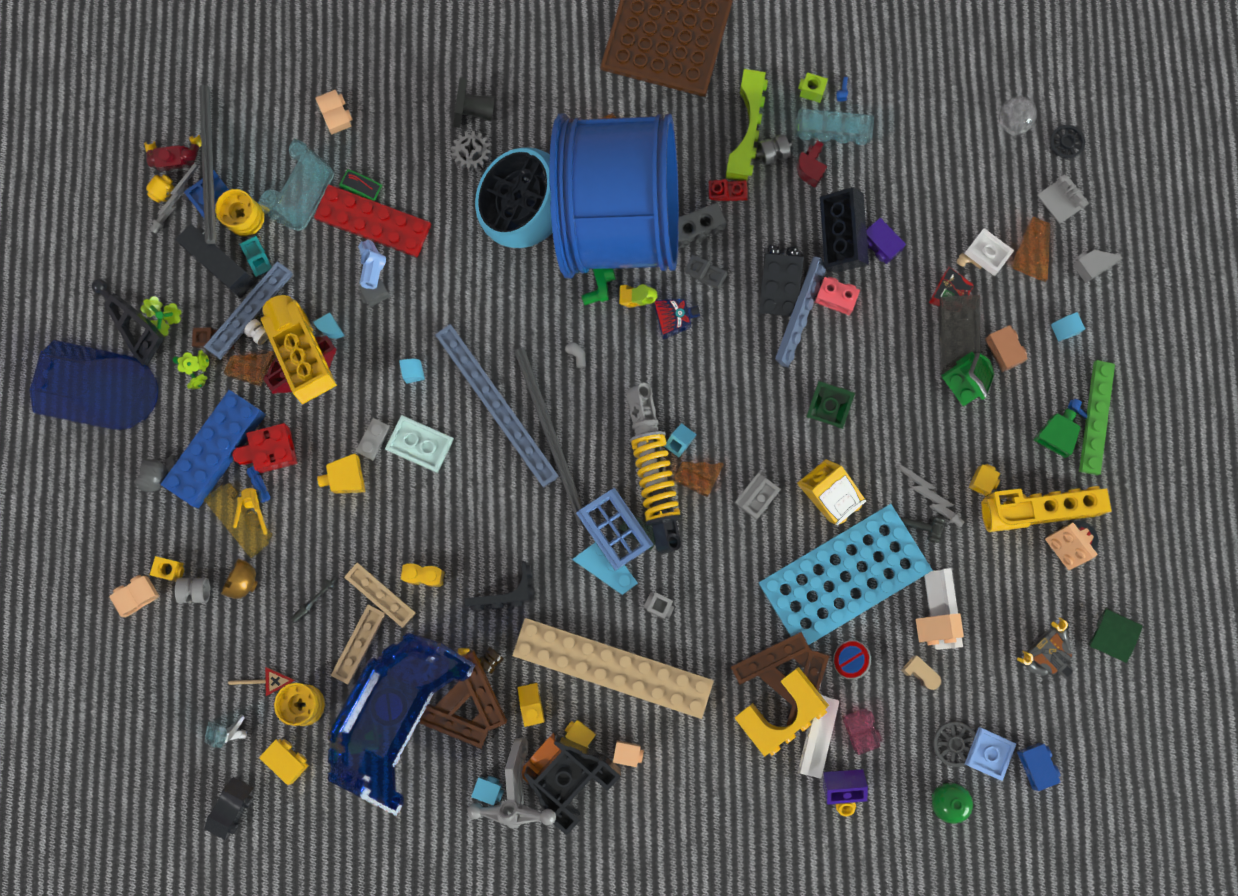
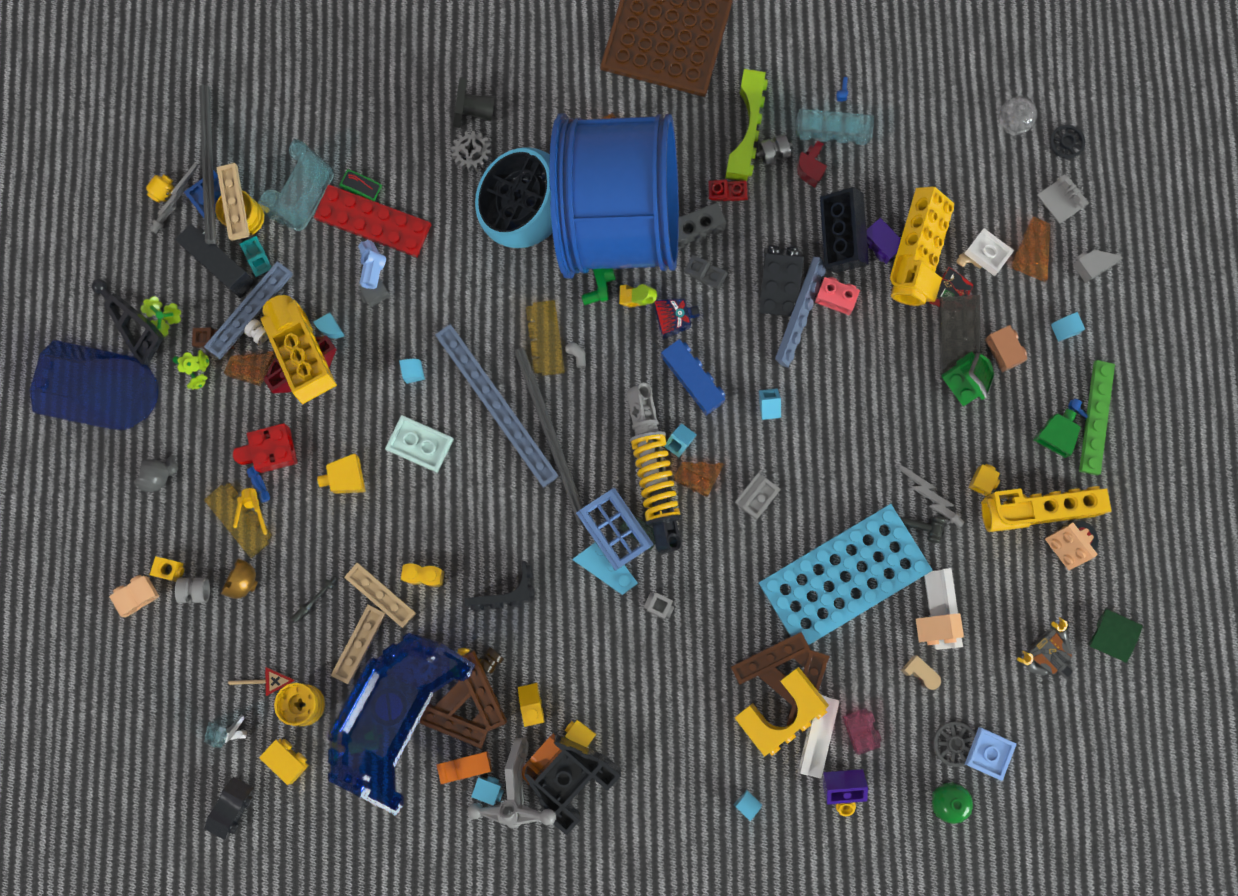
dark red torso [144,135,201,172] -> none
blue brick [160,390,266,509] -> none
light nougat brick [315,90,353,135] -> none
light grey plate [355,418,391,461] -> none
tan brick [512,618,714,719] -> none
light nougat brick [613,740,644,767] -> none
slope [797,459,866,525] -> none
lime brick [798,72,828,103] -> none
dark green slope [806,381,855,429] -> none
piece [833,640,871,680] -> none
blue brick [1017,743,1061,791] -> none
none -> tan plate [216,163,250,241]
none -> orange piece [436,751,493,784]
none -> clear yellow windscreen [526,300,565,376]
none -> blue brick [661,339,726,416]
none -> medium azure brick [733,790,762,821]
none -> medium azure brick [759,389,781,420]
none -> yellow brick [890,187,954,306]

